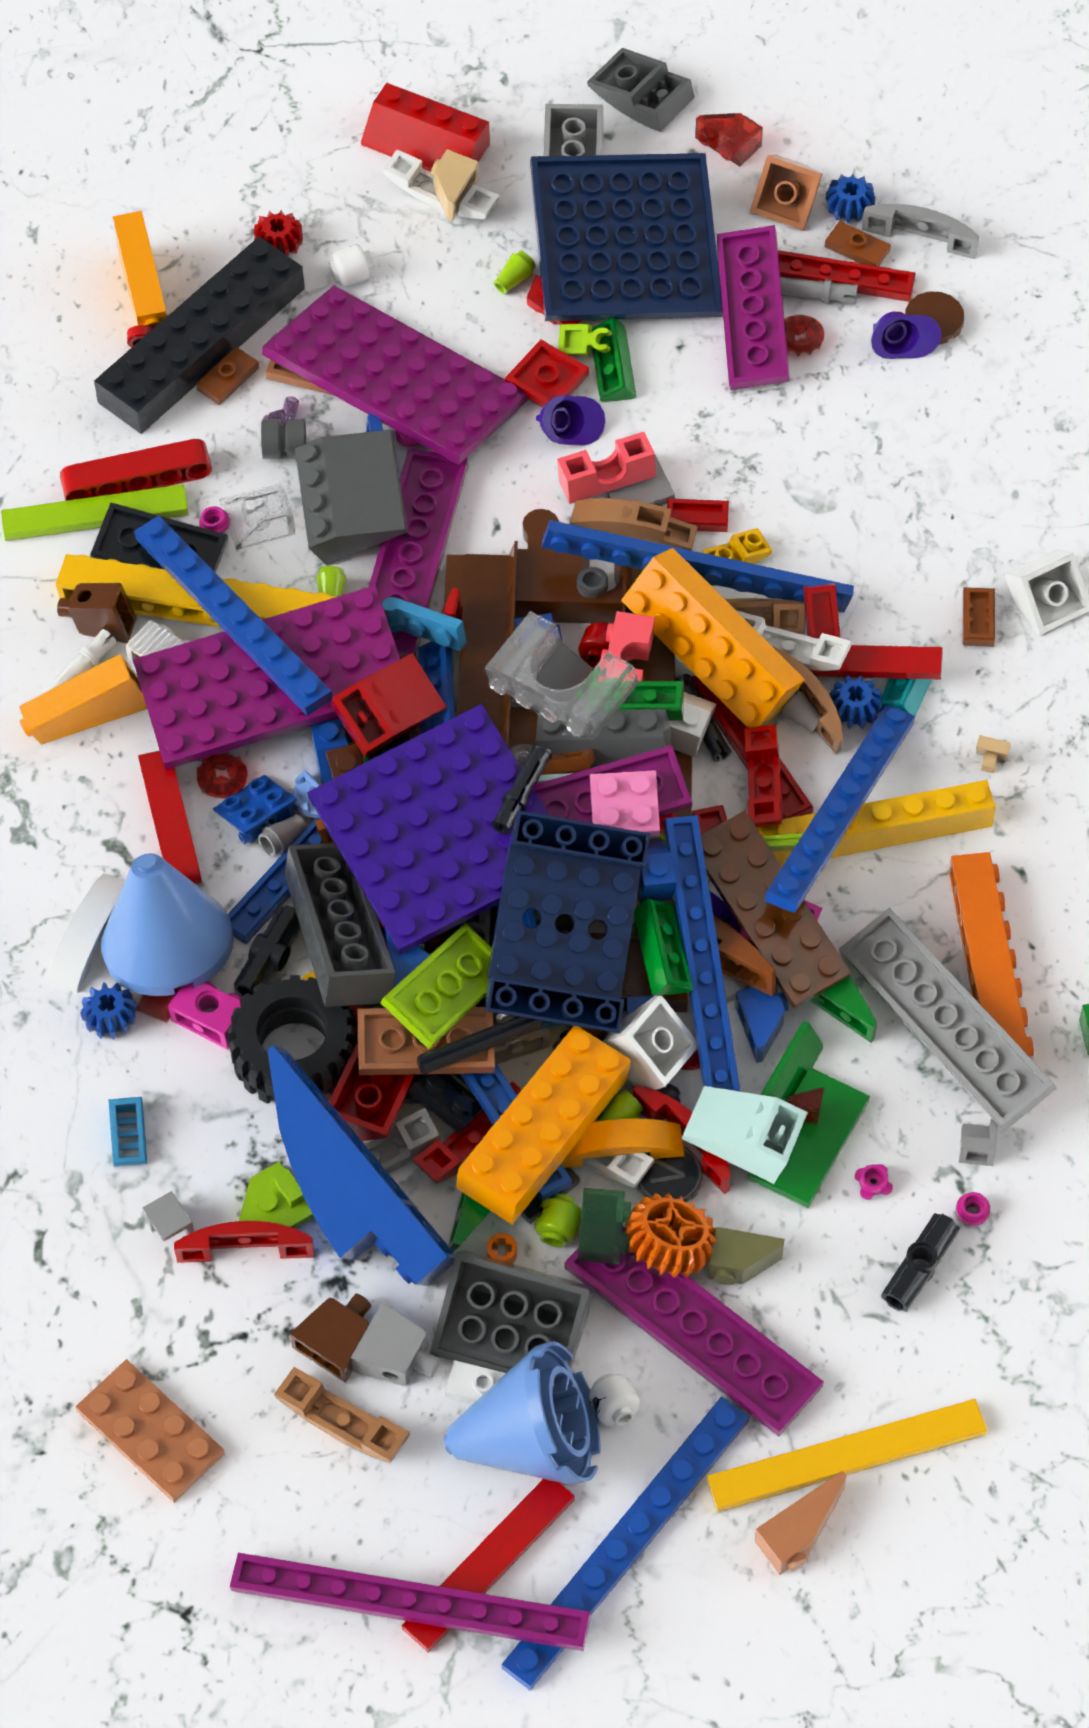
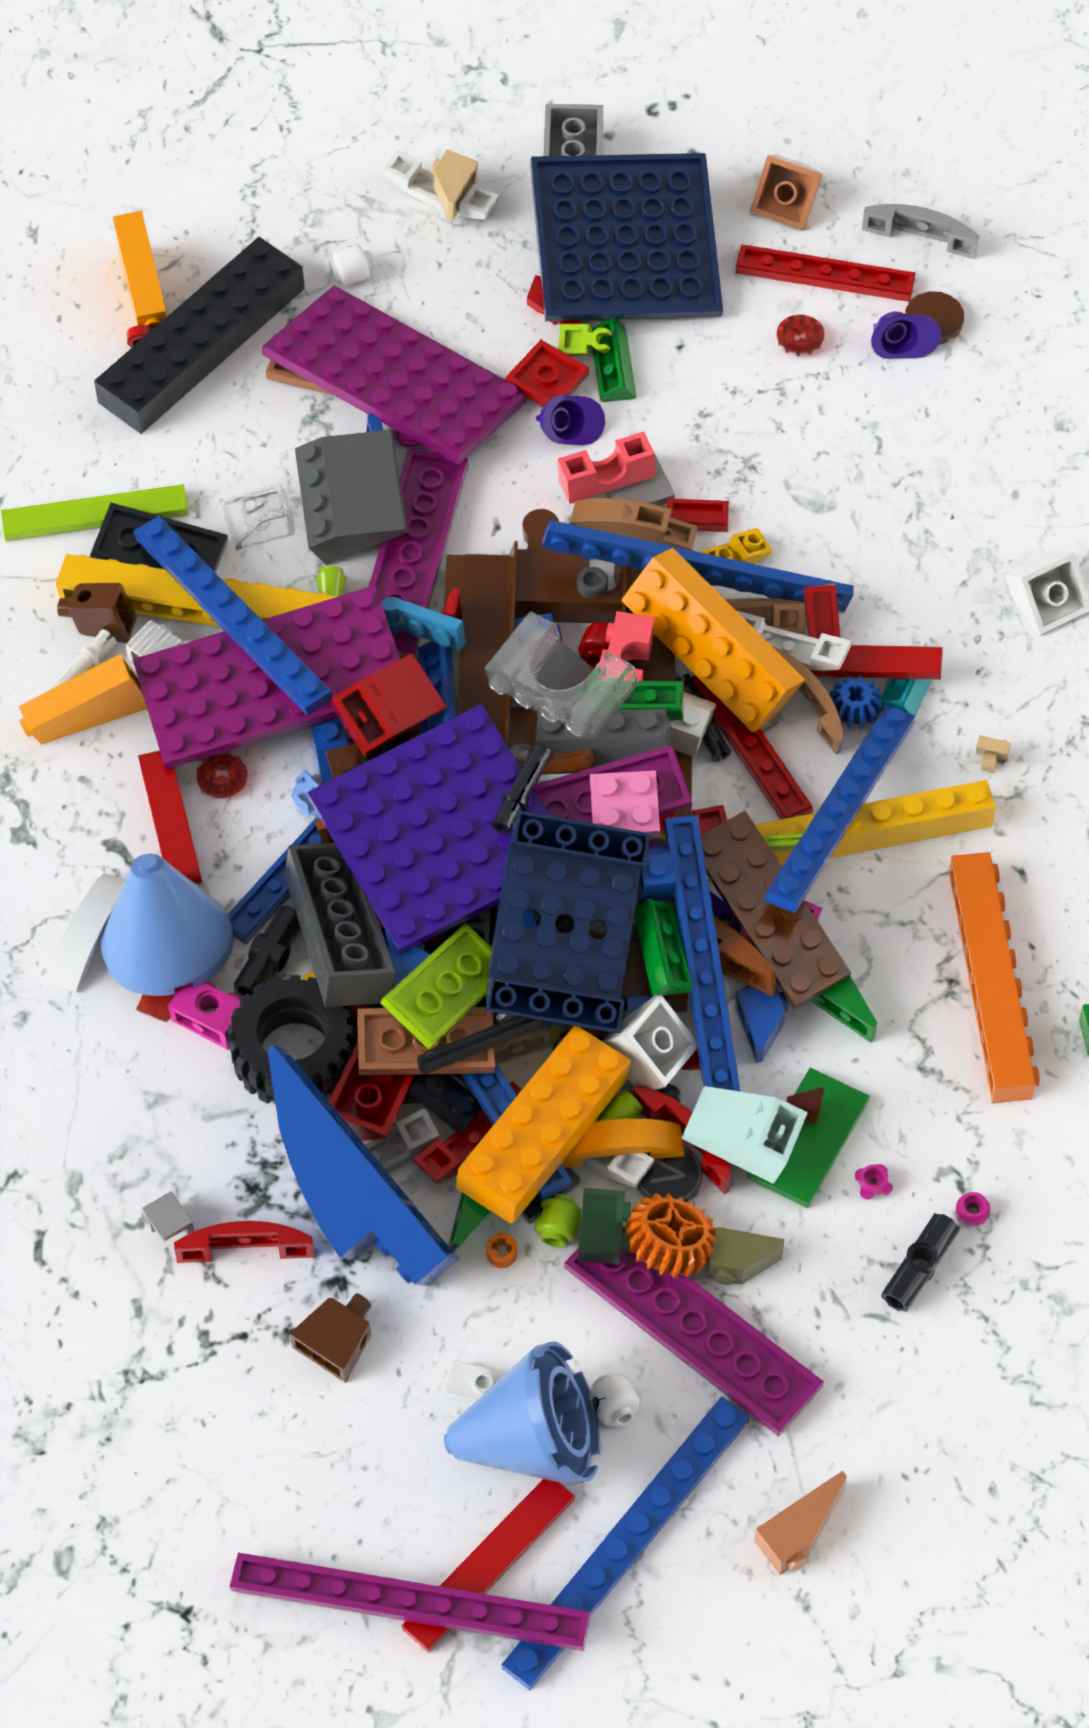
red beam [59,439,212,501] -> none
nougat plate [75,1359,225,1503] -> none
blue gear [80,982,138,1040] -> none
dark azure slope [108,1096,147,1167] -> none
dark orange plate [196,347,259,405] -> none
dark pink plate [199,506,230,533] -> none
blue hinge [212,775,297,844] -> none
lime plate [239,1161,315,1229] -> none
red gear [253,209,303,256] -> none
light grey cone [258,814,307,856] -> none
dark grey wheel [261,419,306,459] -> none
clear purple arm [263,396,299,425] -> none
medium nougat slope [274,1367,410,1463] -> none
light grey torso [351,1302,440,1386] -> none
slope [361,82,490,172] -> none
dark grey slope [430,1250,595,1373] -> none
lime cone [493,250,536,294] -> none
dark grey slope [587,48,695,132] -> none
clear red slope [695,113,763,167] -> none
yellow tile [707,1399,987,1512] -> none
magenta plate [716,225,790,390] -> none
red slope [744,724,783,827] -> none
green slope [760,1021,823,1103] -> none
light grey pin [781,277,858,304] -> none
light grey cone [781,690,822,734] -> none
dark orange plate [824,221,891,266] -> none
blue gear [825,173,876,223] -> none
light grey plate [839,907,1057,1132] -> none
light grey panel [959,1118,998,1166] -> none
dark orange plate [963,587,995,647] -> none

